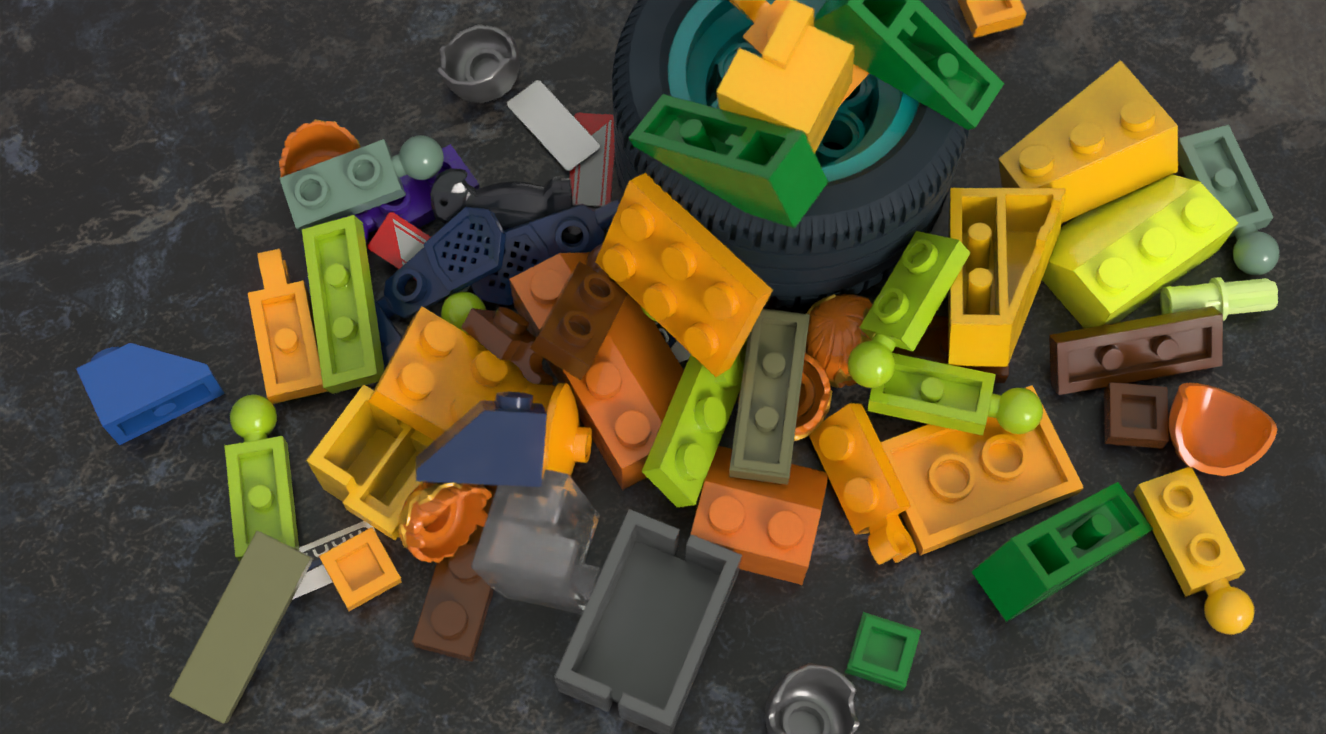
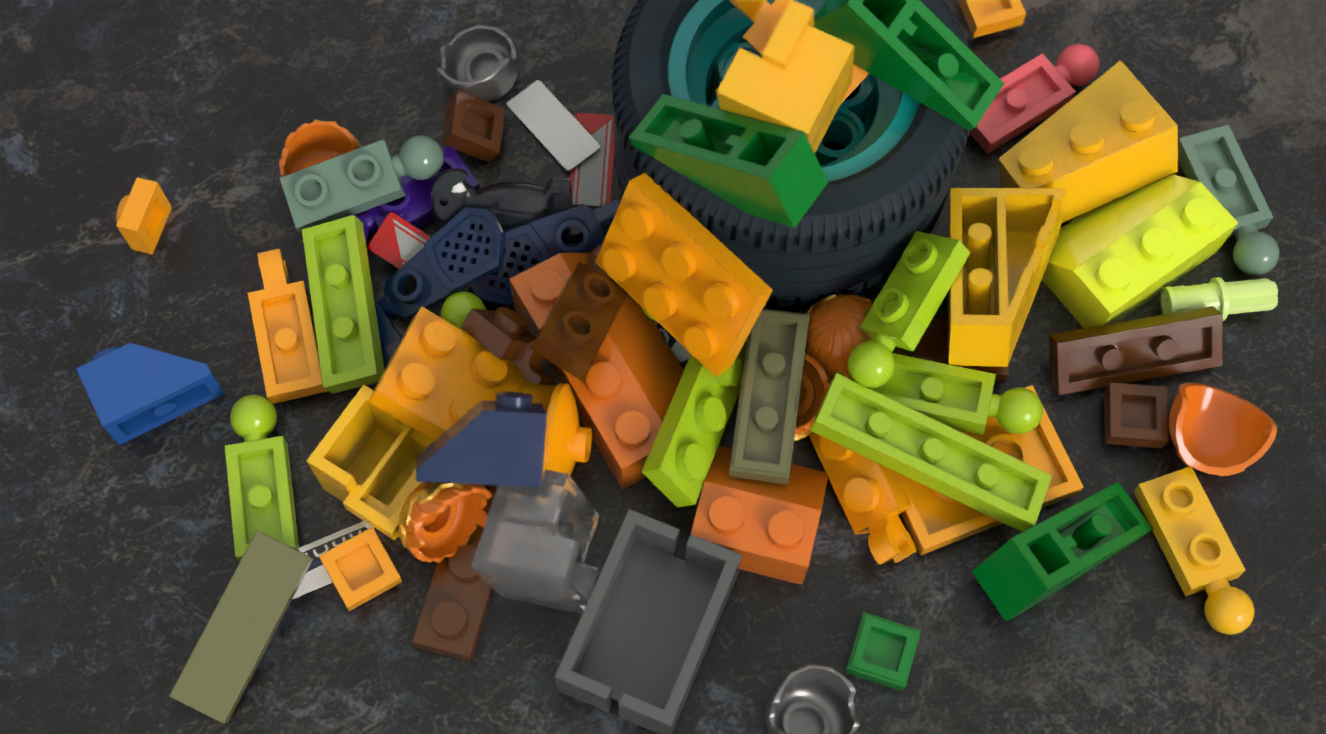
none -> light orange plate [116,177,172,255]
none -> reddish brown plate [441,89,505,163]
none -> lime plate [809,373,1052,532]
none -> coral plate [970,44,1099,154]

